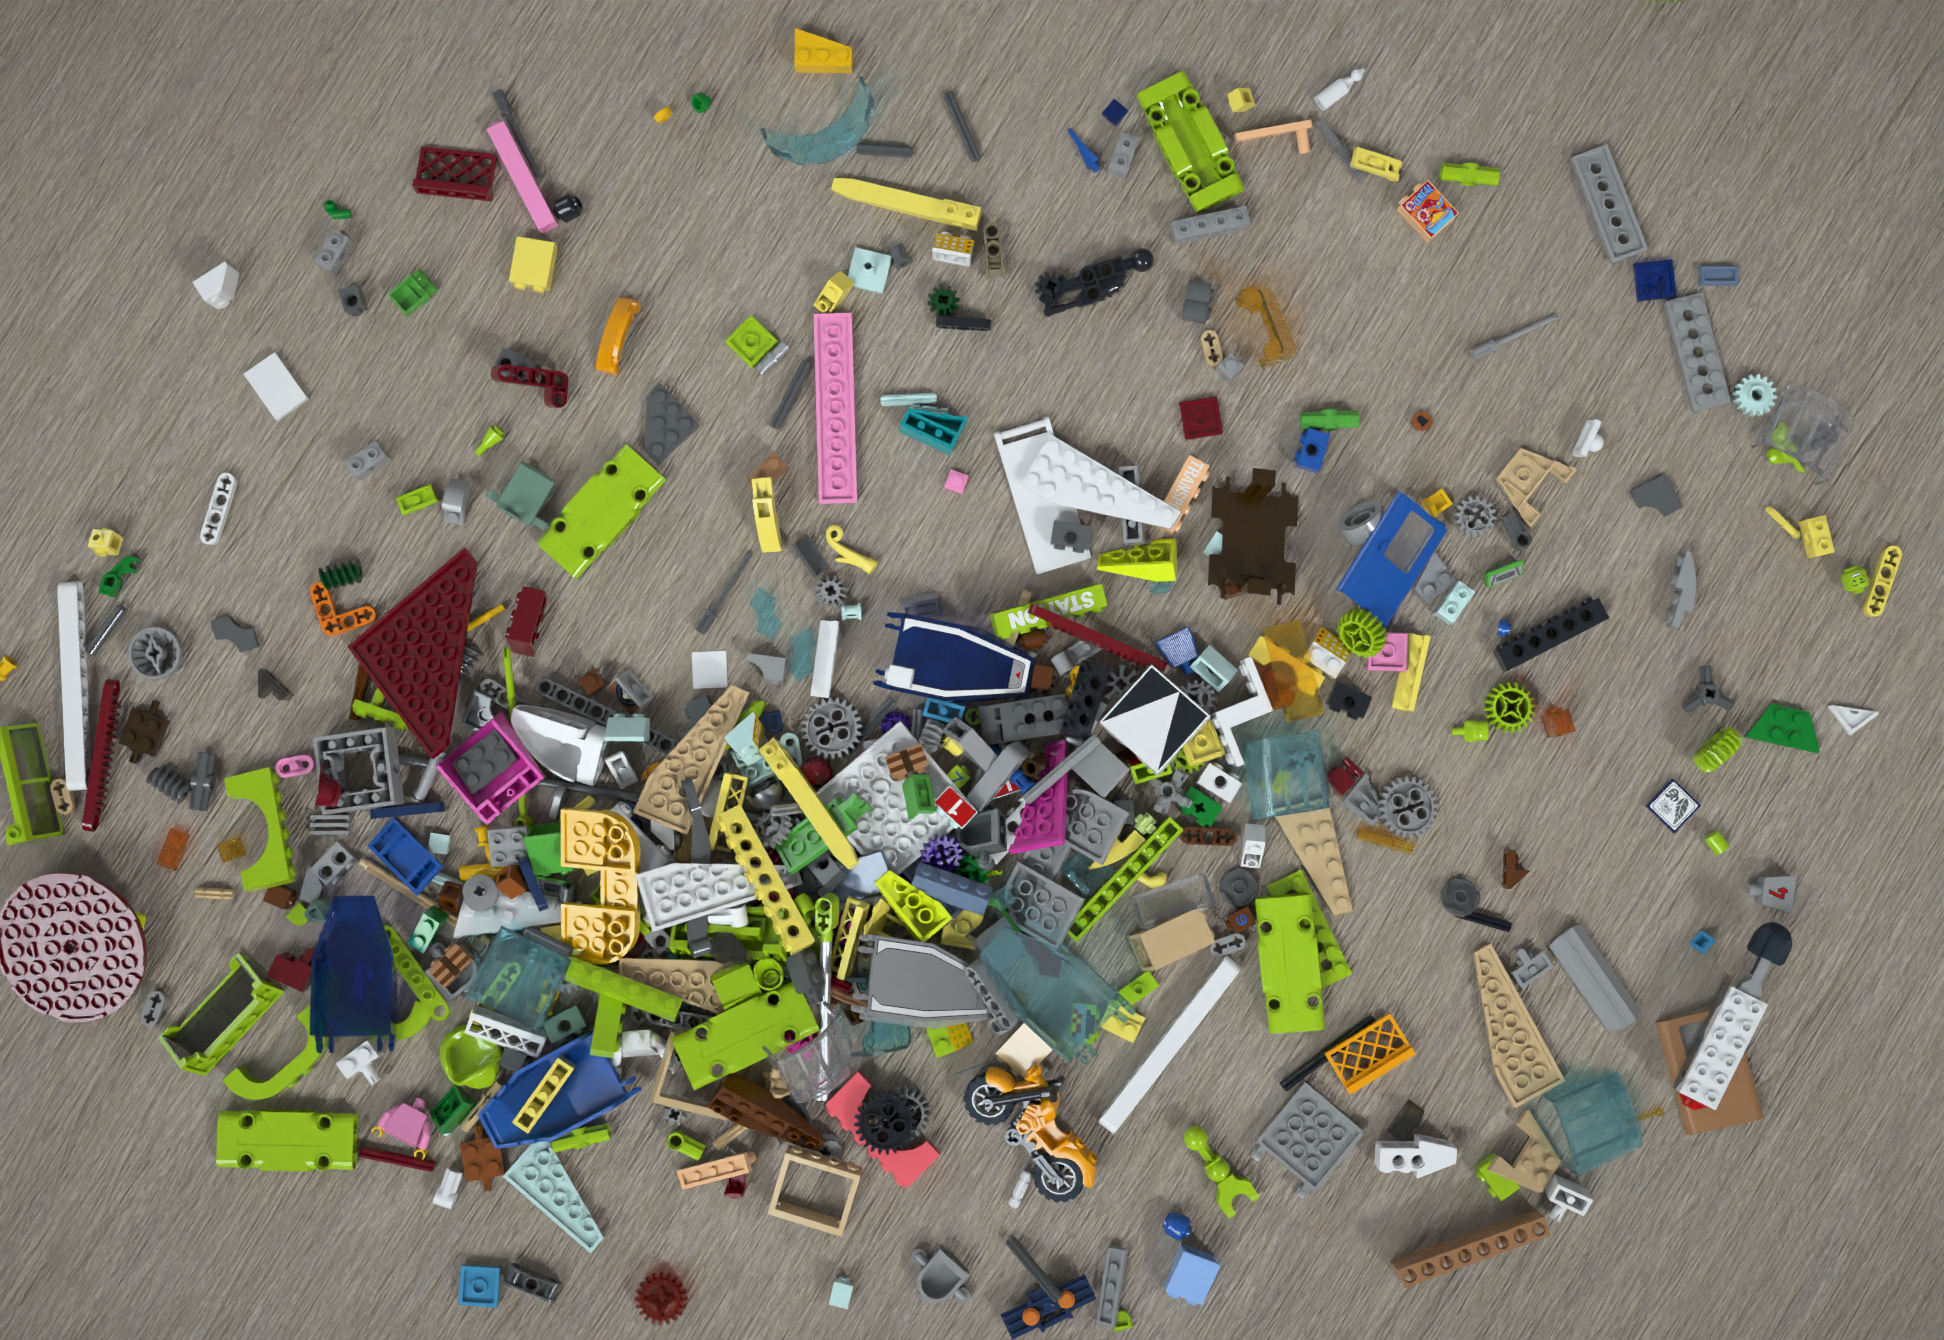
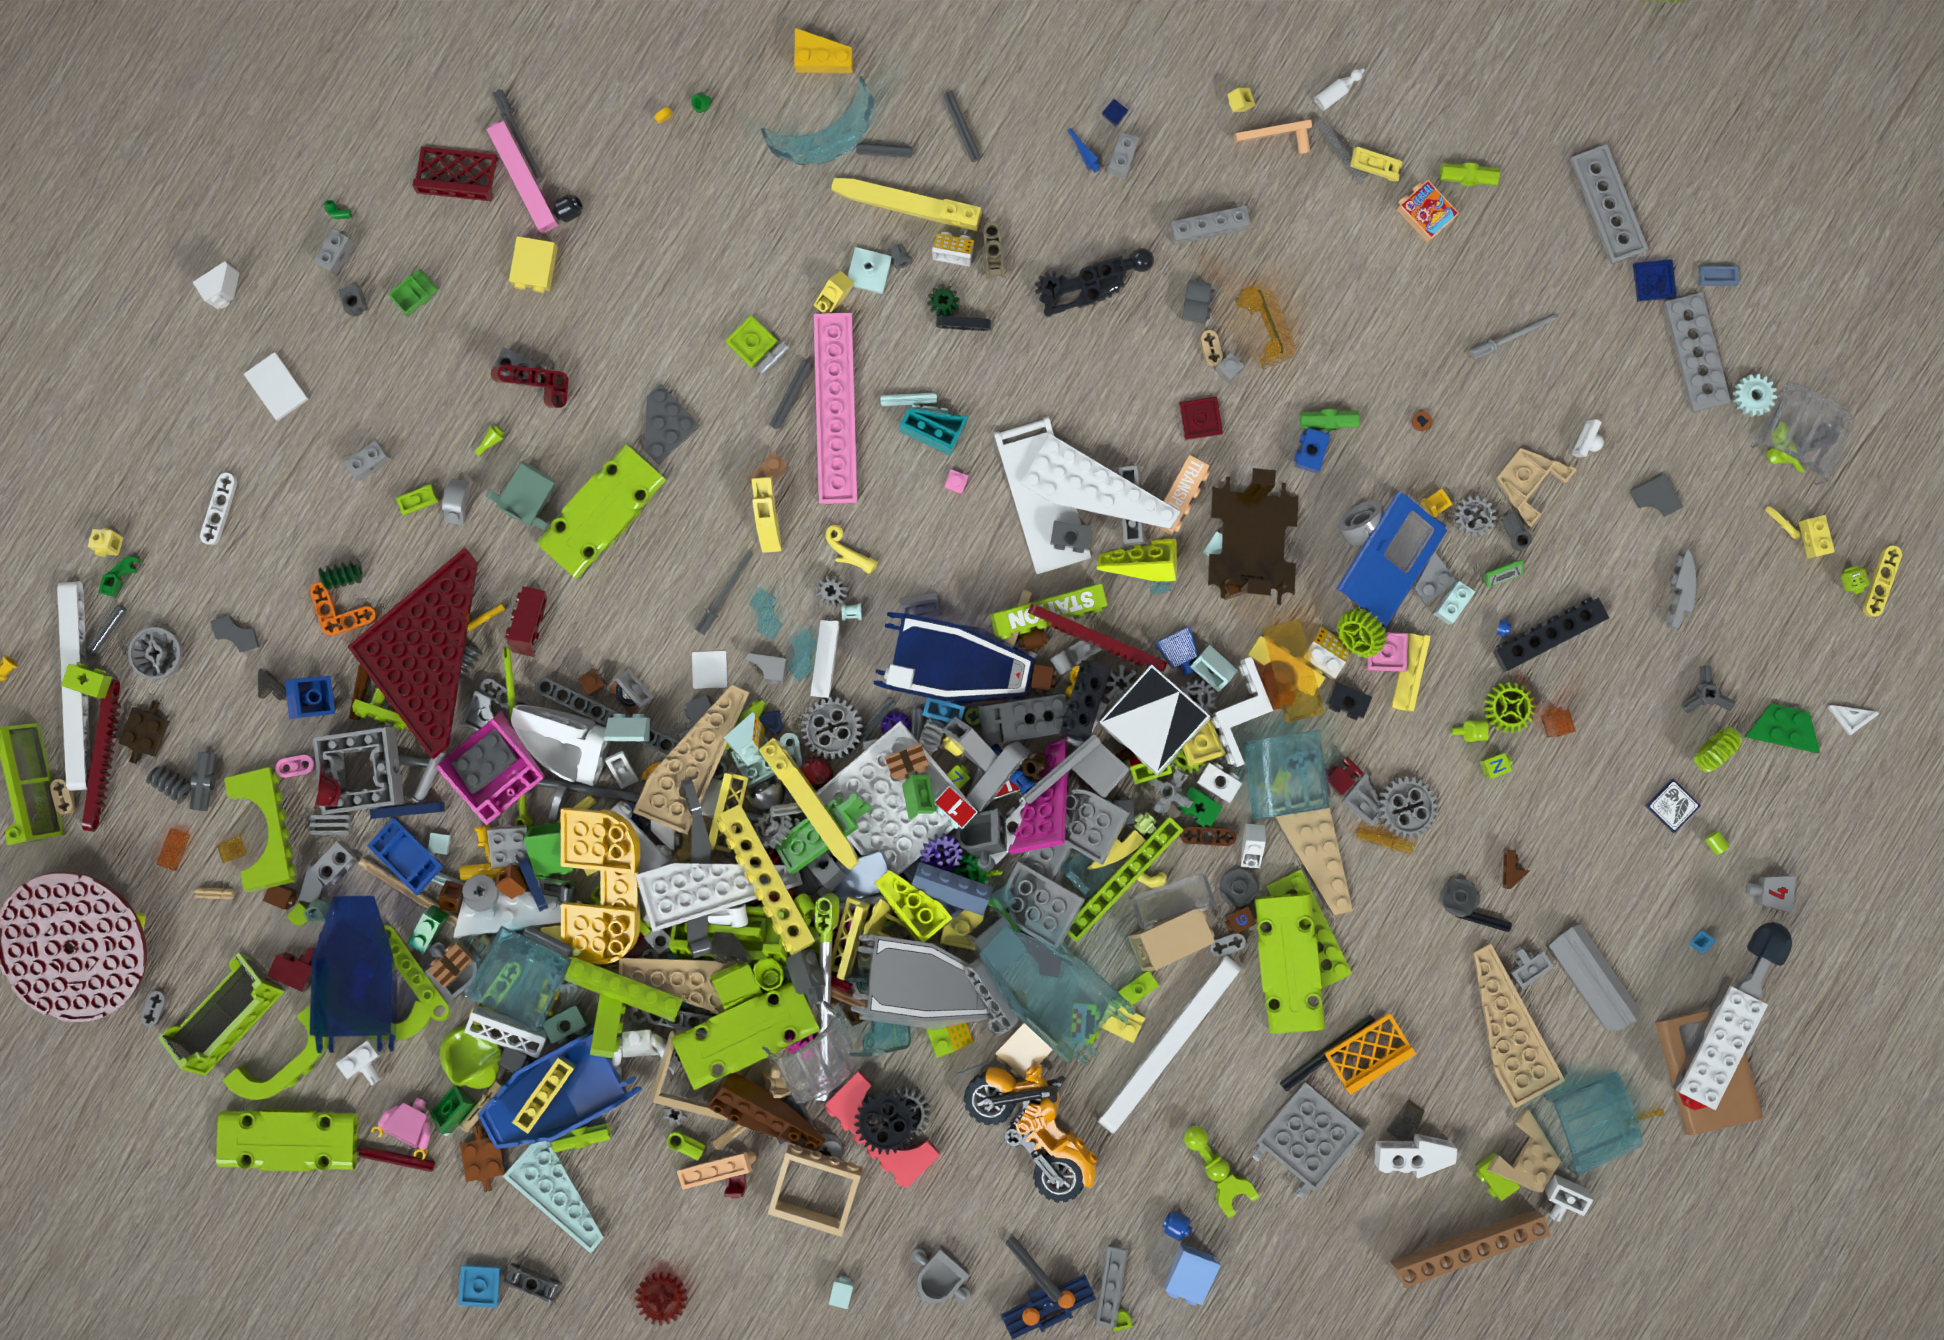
white piece [433,1167,464,1210] -> none
light orange windscreen [595,298,641,376] -> none
dark grey panel [791,535,830,578] -> none
white axle [1009,1170,1032,1208] -> none
lime panel [1136,71,1245,214] -> none
none -> lime brick [61,662,112,699]
none -> blue brick [285,676,335,720]
none -> lime brick [1480,753,1513,779]

